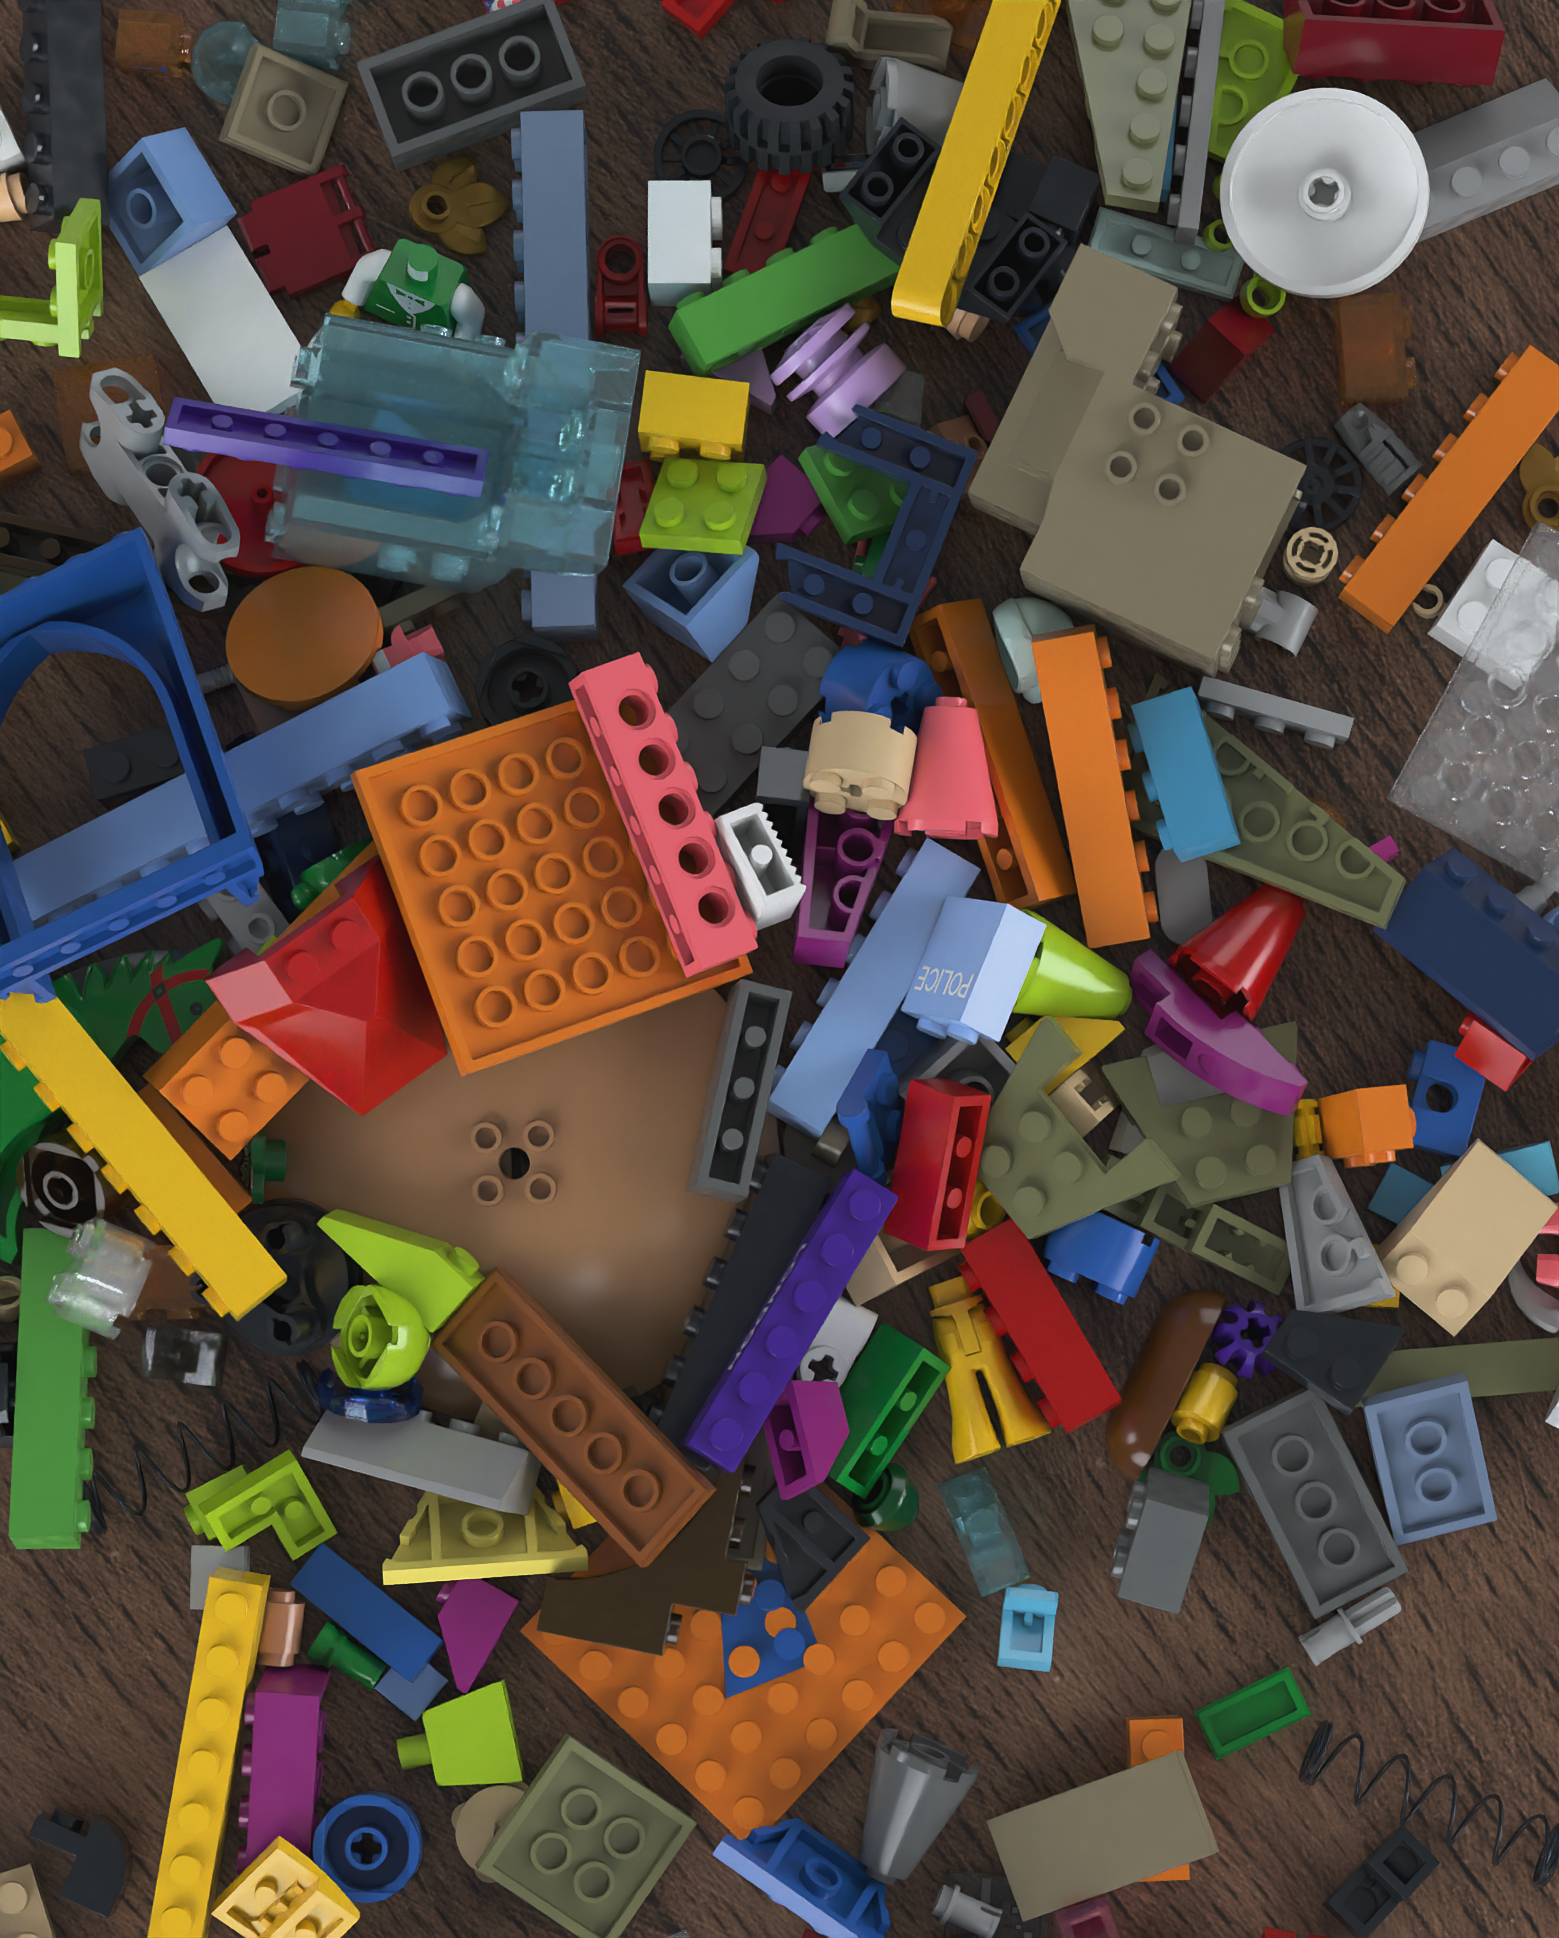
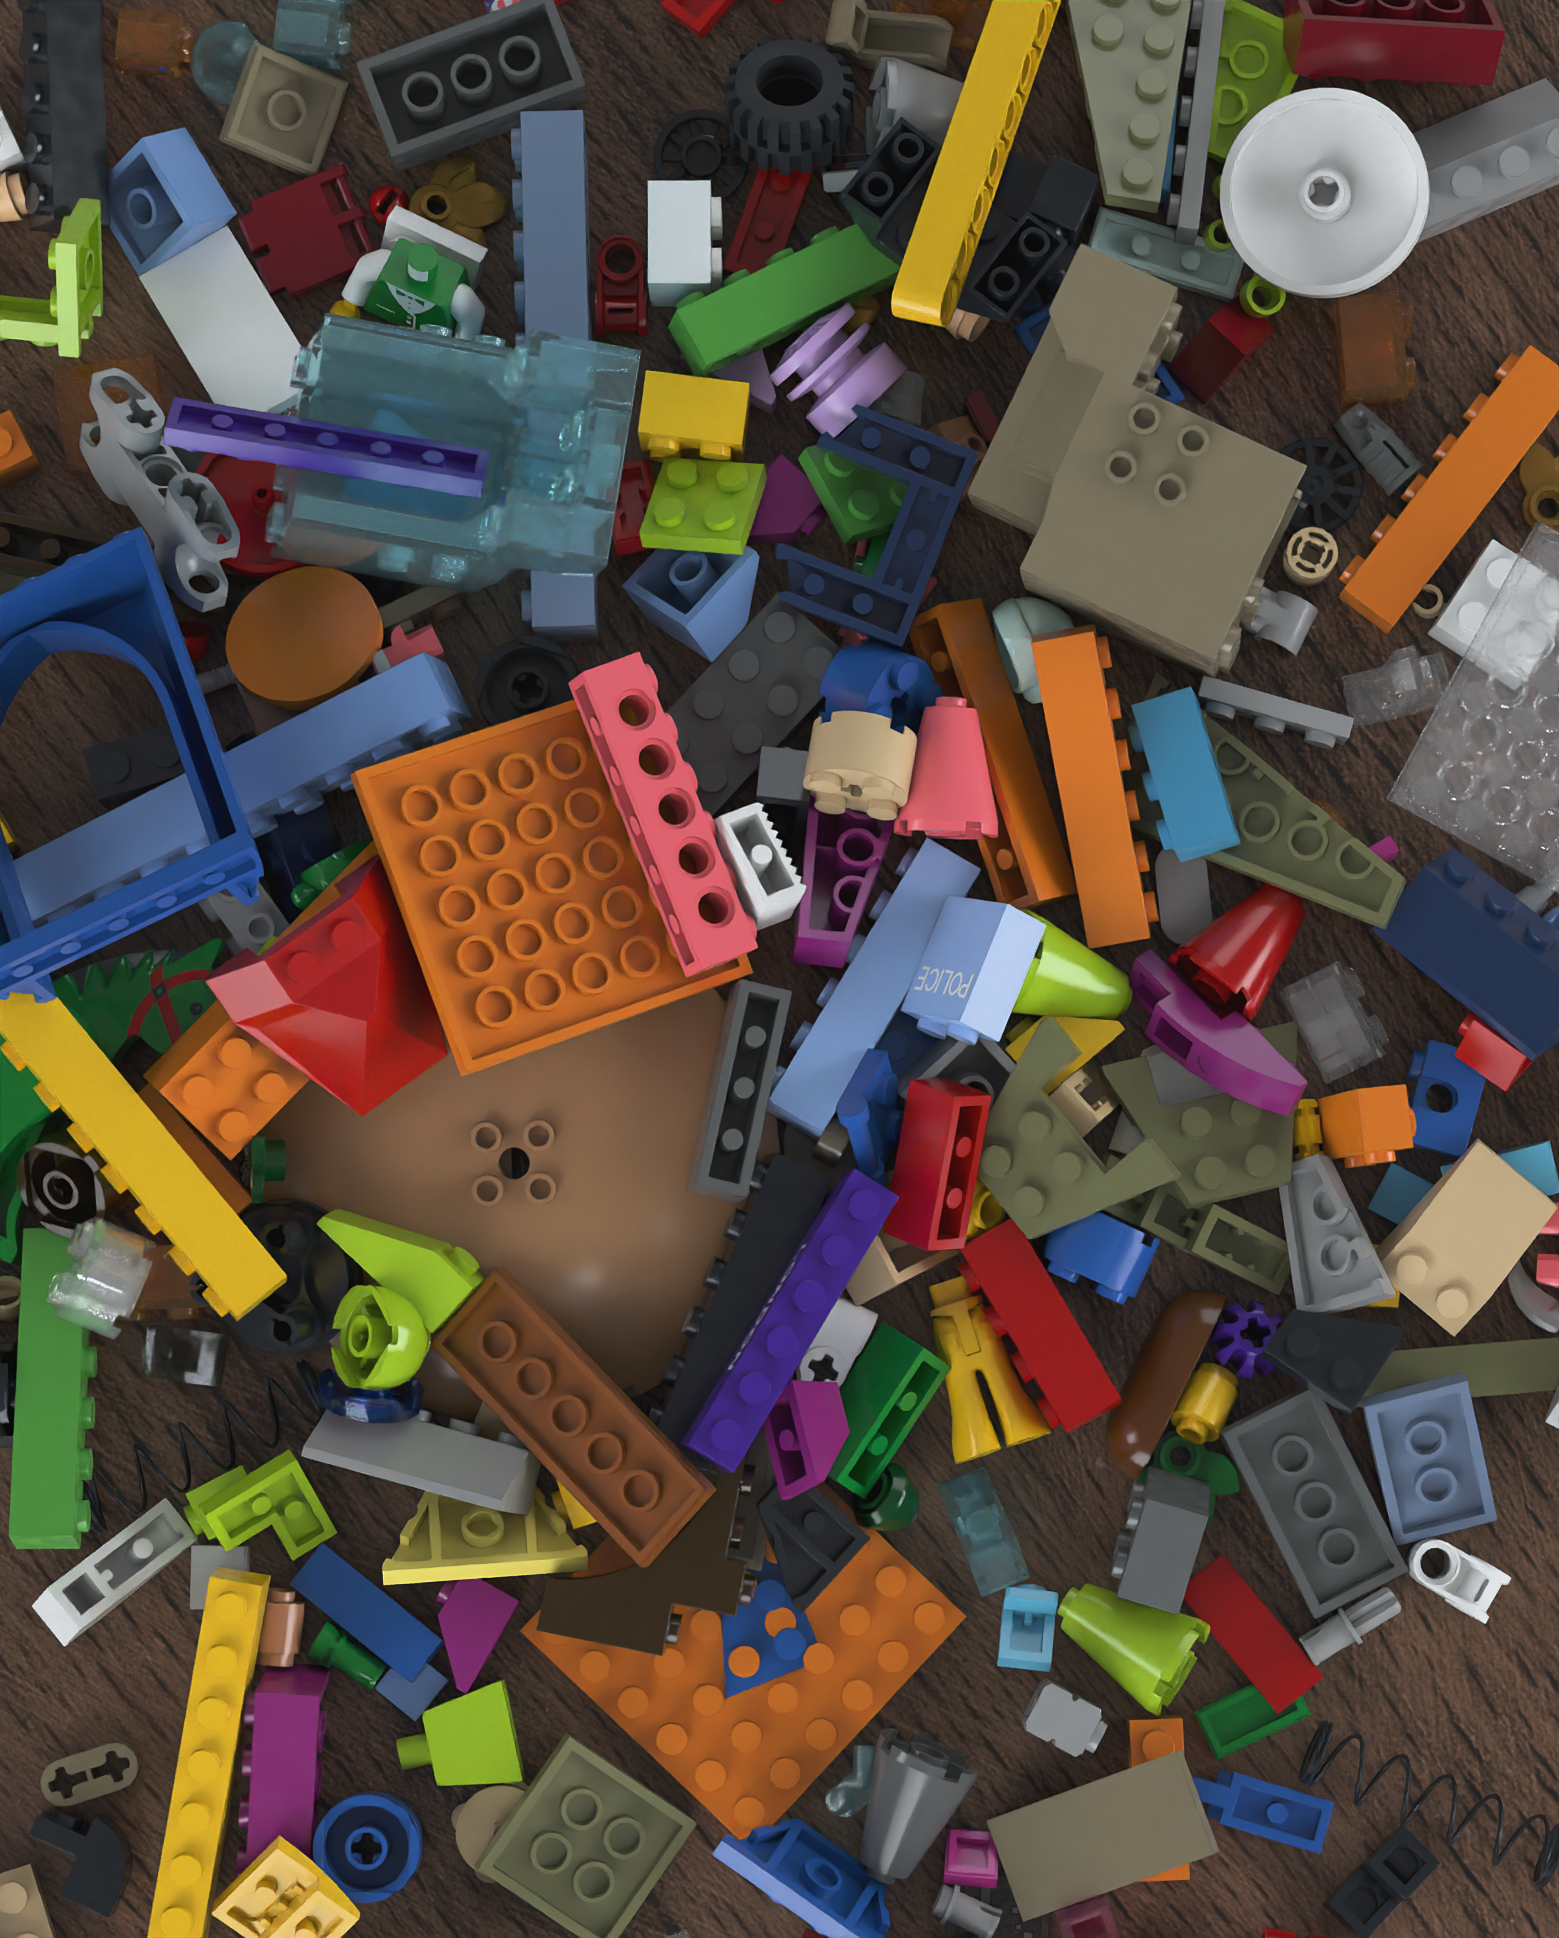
none -> white slope [32,1498,198,1647]
none -> dark tan beam [40,1741,141,1807]
none -> red hinge [178,621,209,663]
none -> red hinge [369,185,410,228]
none -> white plate [381,205,488,291]
none -> clear light blue arm [825,1745,876,1817]
none -> dark pink tile [943,1828,999,1889]
none -> light grey brick [1021,1678,1108,1757]
none -> lime cone [1057,1583,1211,1717]
none -> red sticker [1184,1554,1324,1714]
none -> blue hinge [1191,1770,1335,1854]
none -> clear brick [1279,961,1389,1085]
none -> clear bracket [1340,645,1456,729]
none -> white piece [1405,1538,1511,1624]

